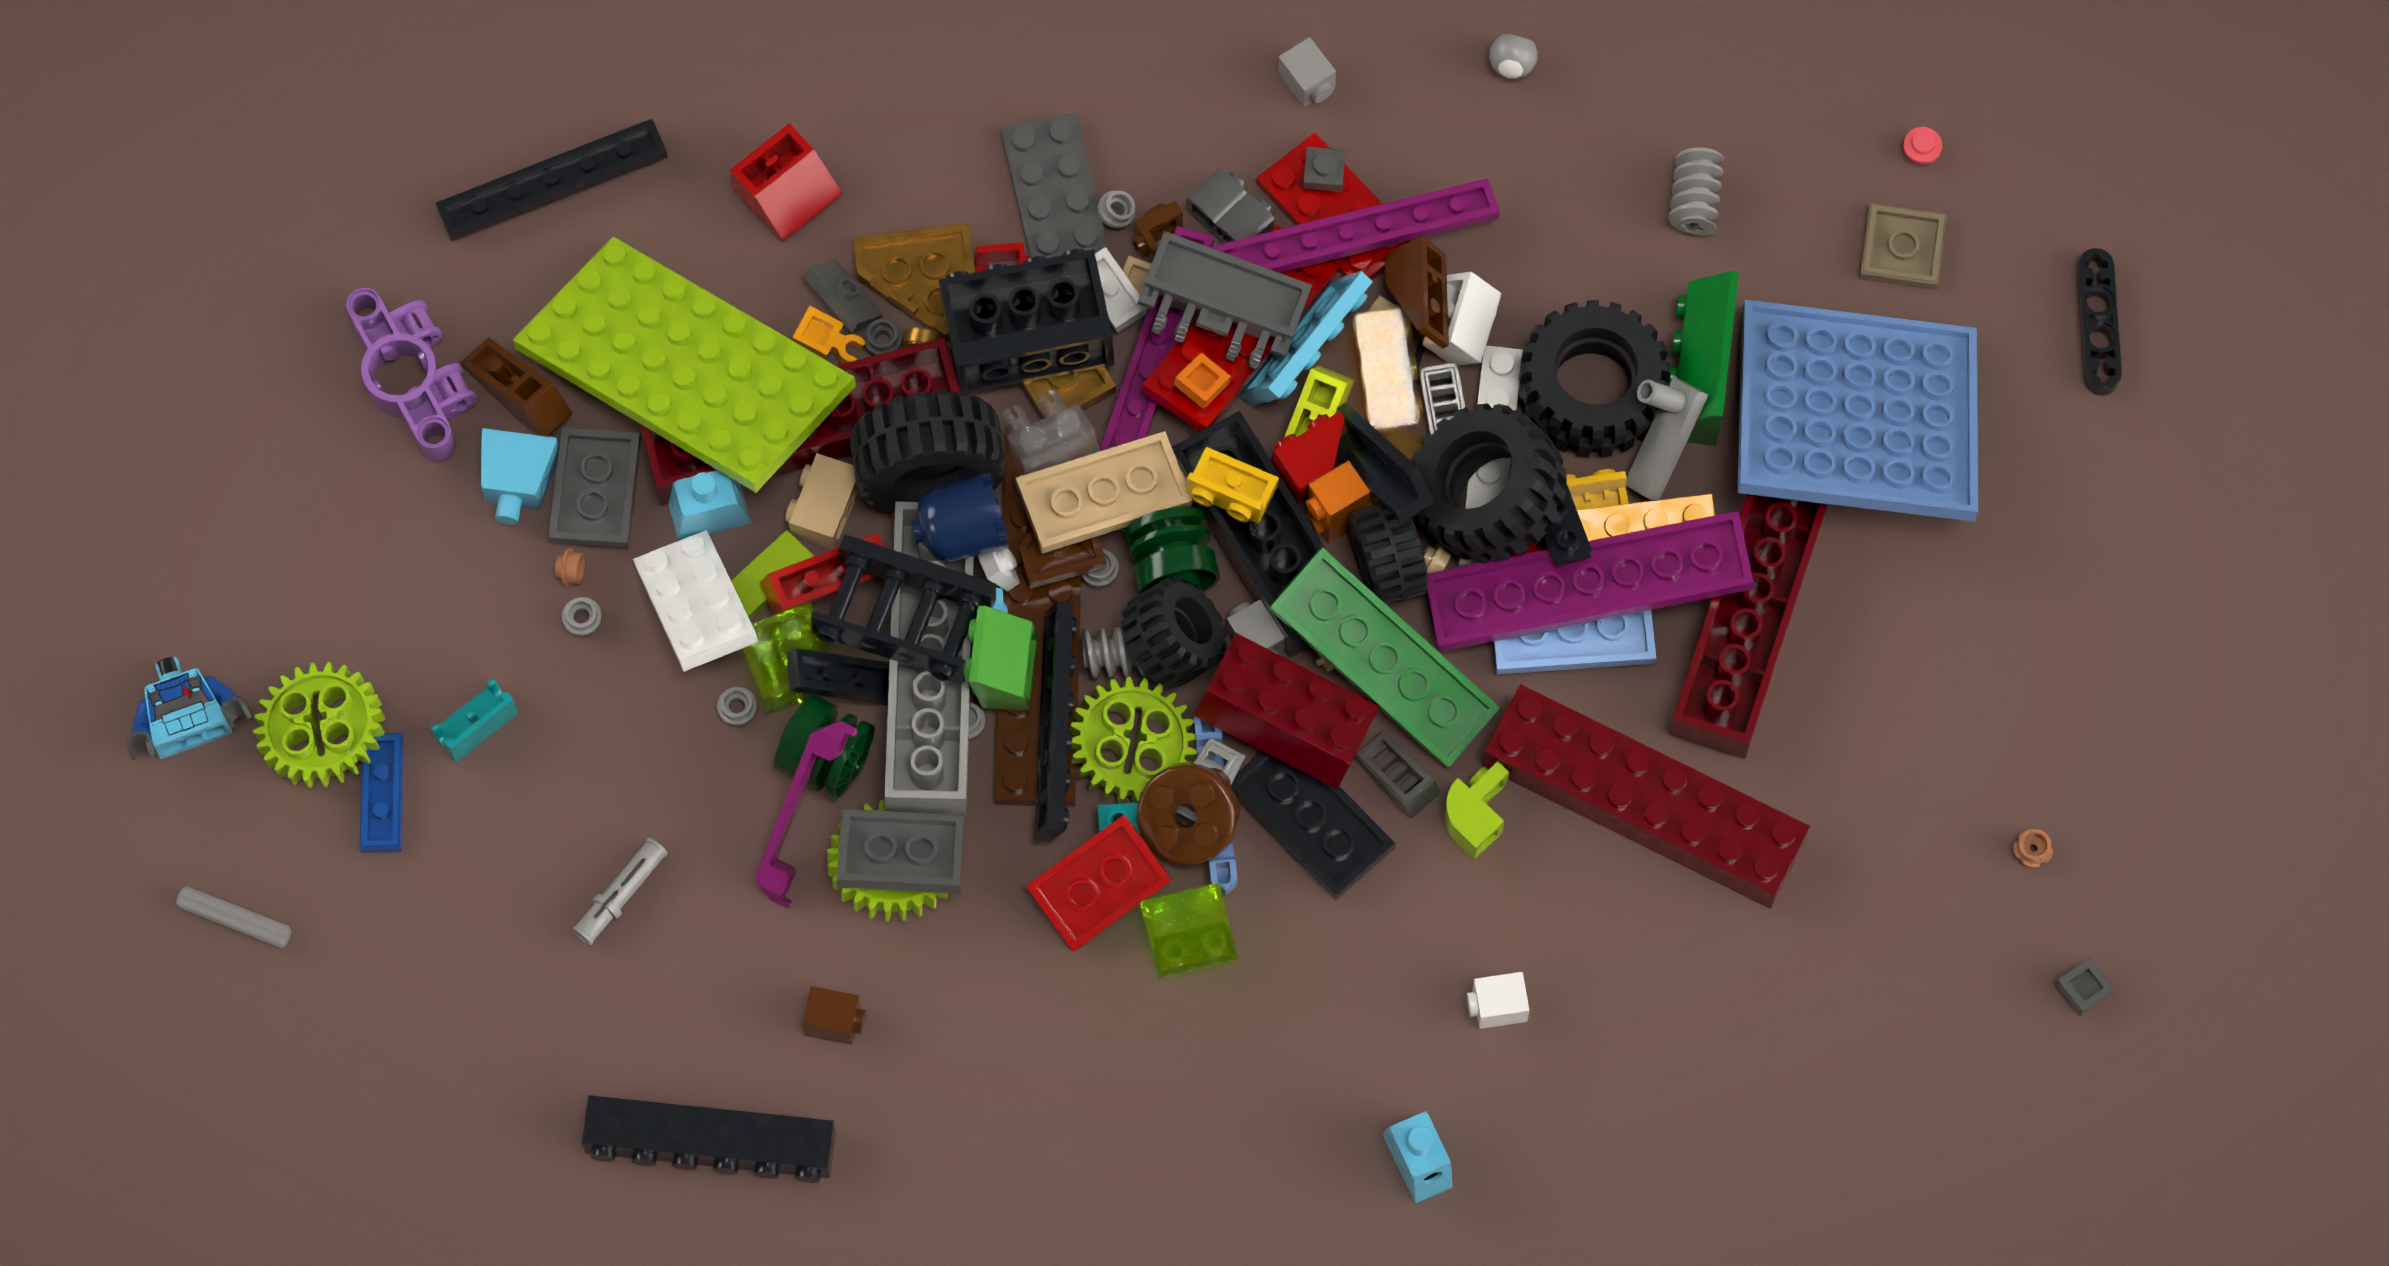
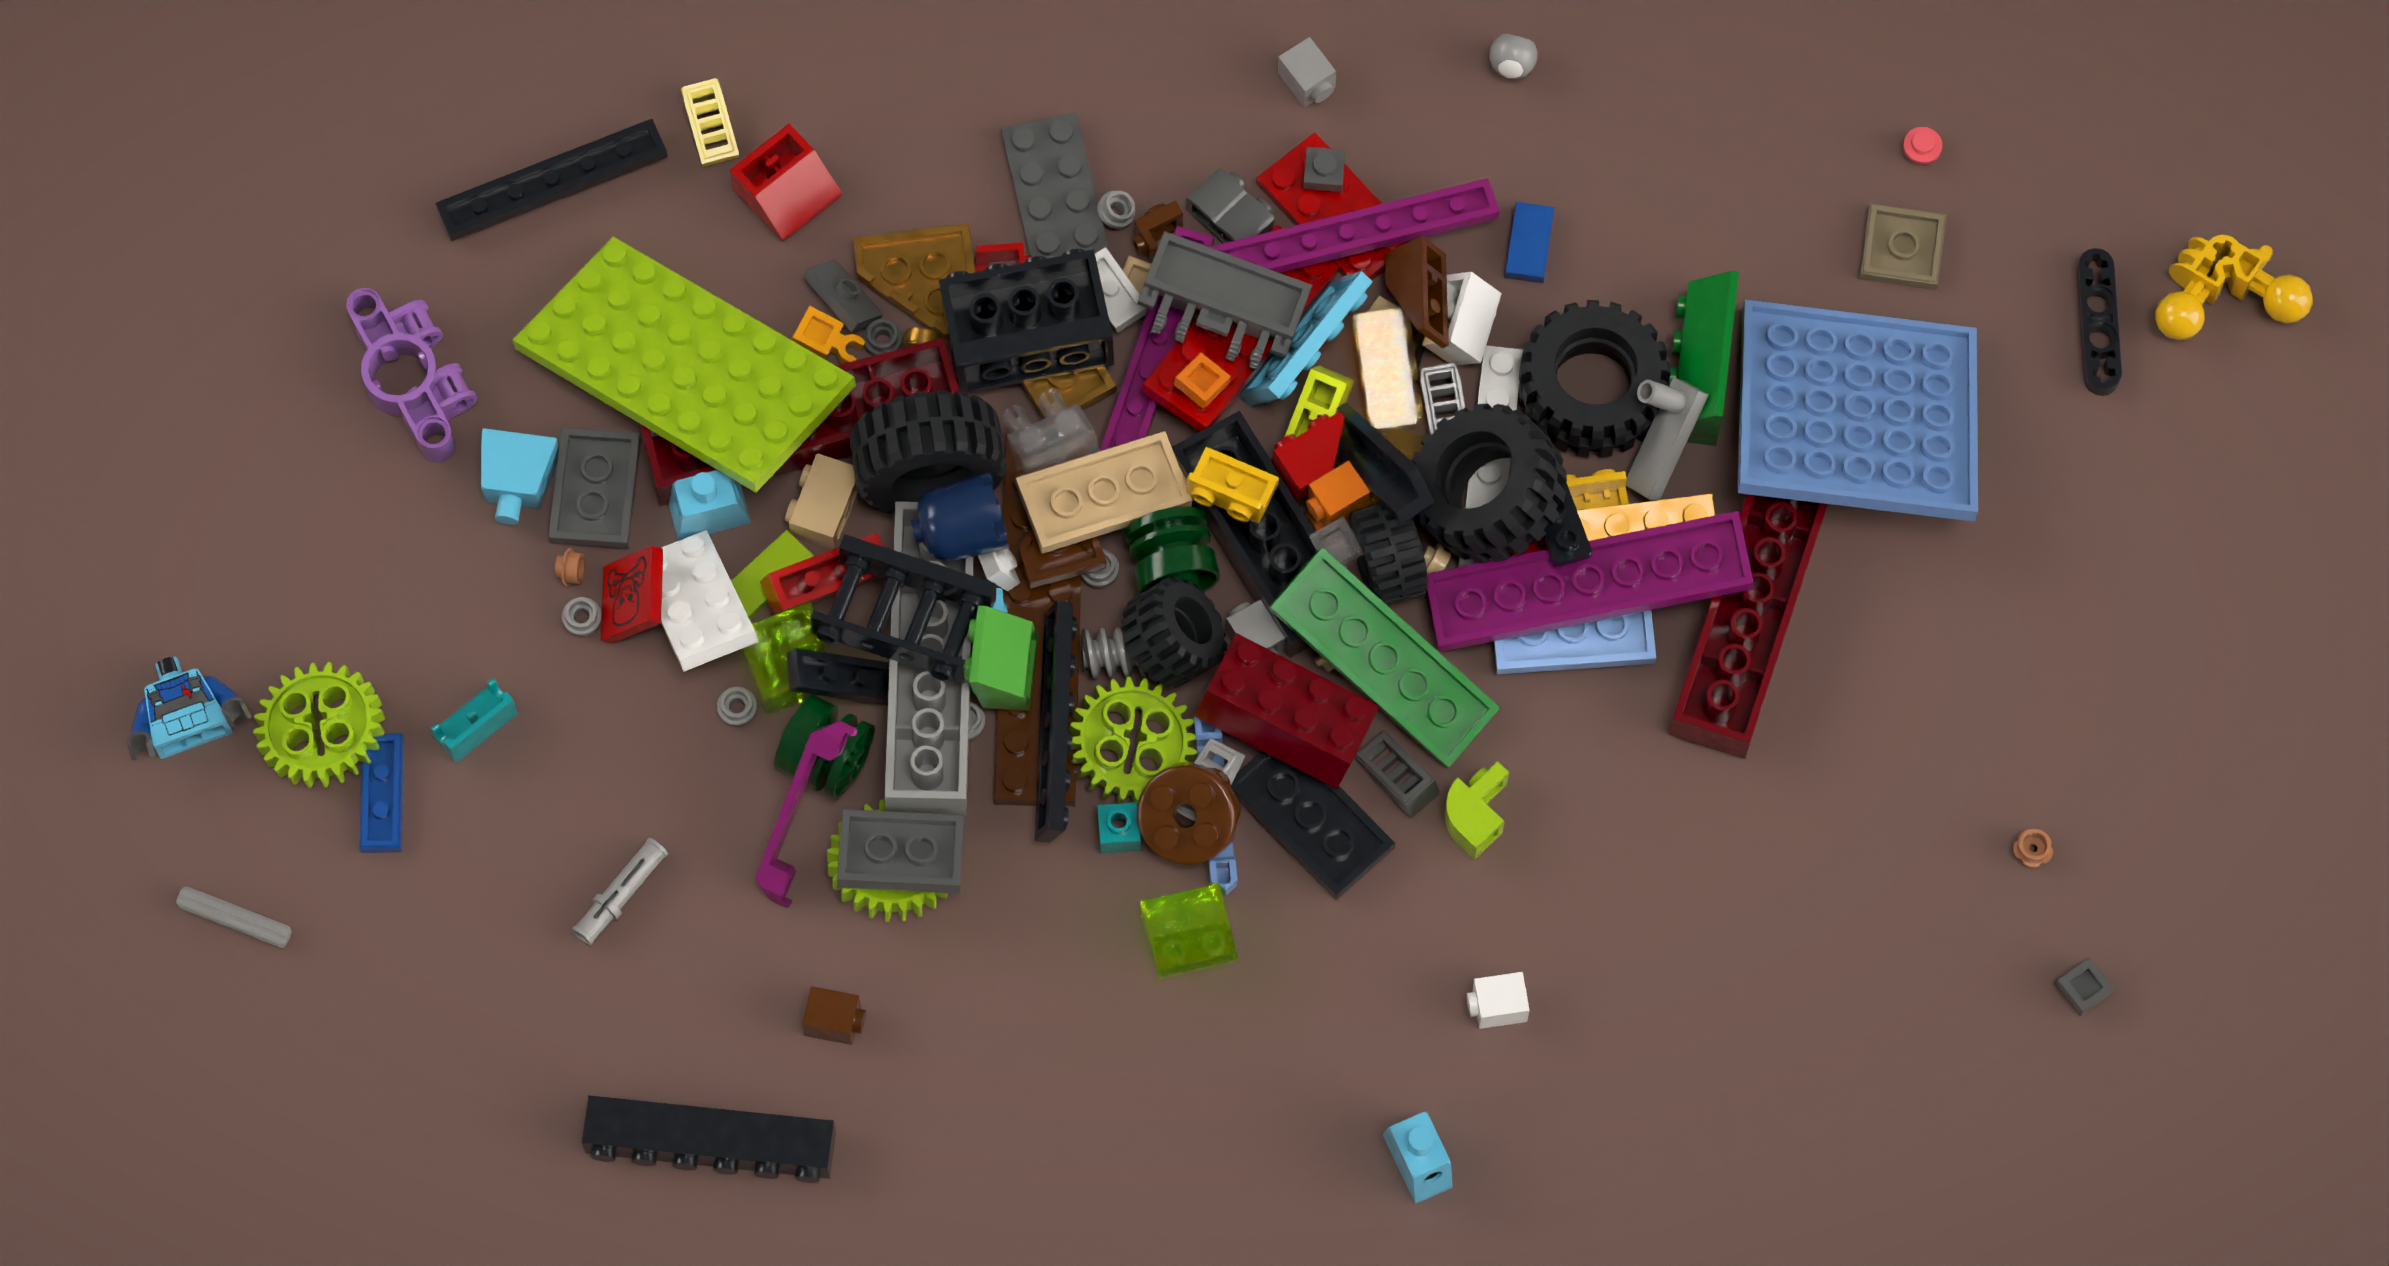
reddish brown slope [460,337,573,437] -> none
red plate [1026,814,1173,952] -> none
dark red brick [1482,684,1811,909] -> none
light grey piece [1668,147,1725,236] -> none
none -> red tile [601,545,663,644]
none -> light yellow slope [681,78,740,167]
none -> clear tile [1309,516,1363,567]
none -> blue tile [1505,202,1555,283]
none -> yellow piece [2155,235,2313,341]

